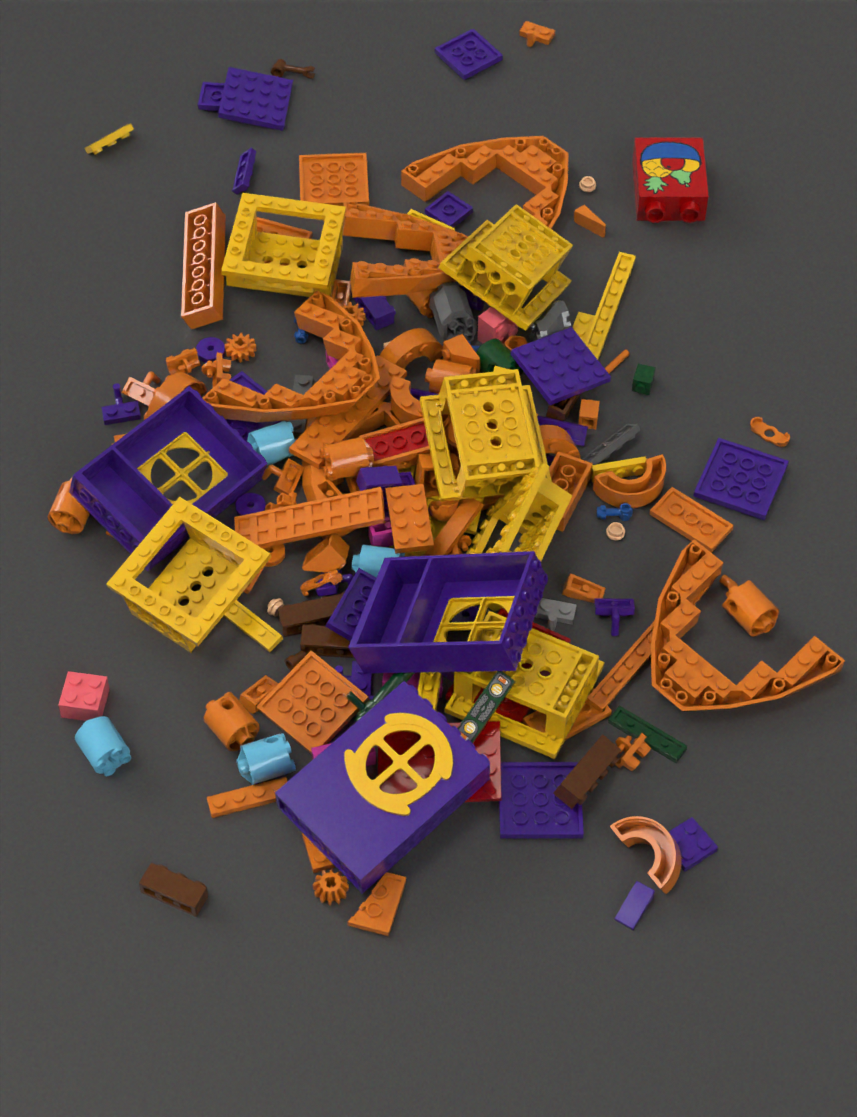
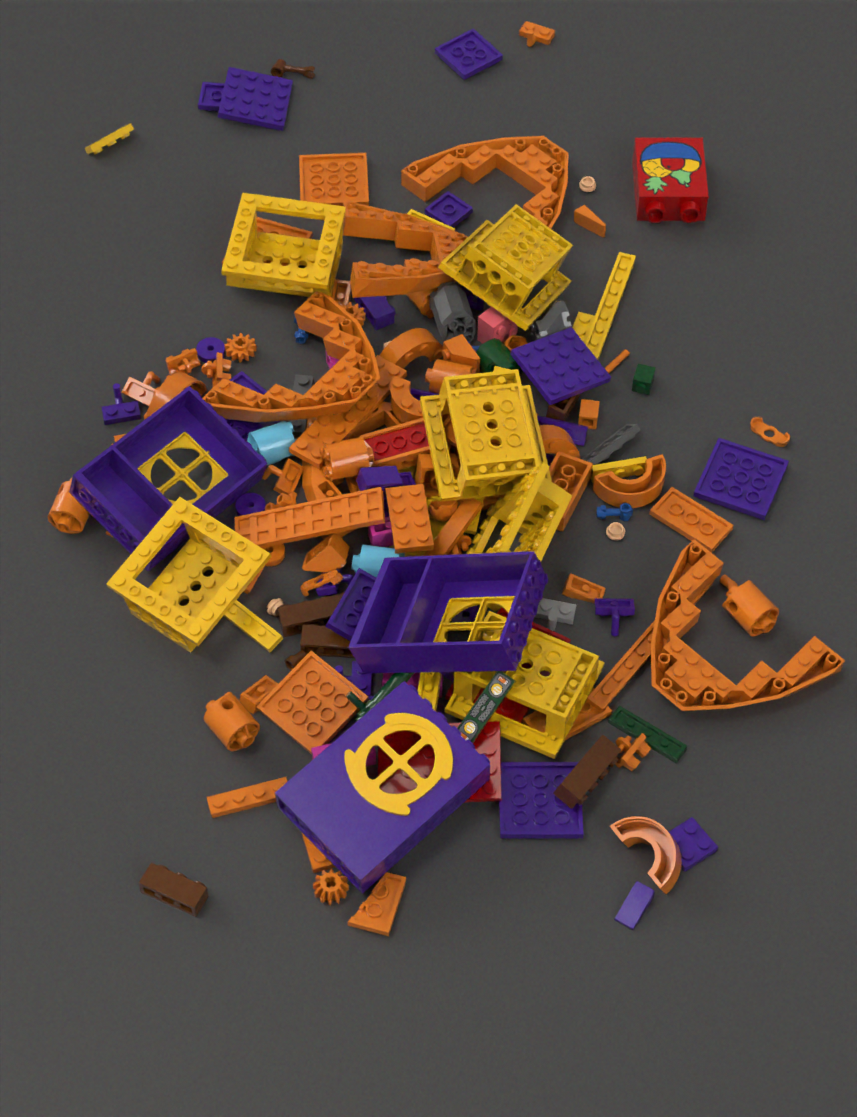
coral brick [58,671,110,721] -> none
medium azure cylinder [75,716,132,776] -> none
orange brick [181,202,226,330] -> none
dark purple plate [232,147,257,195] -> none
medium azure cylinder [236,733,296,785] -> none

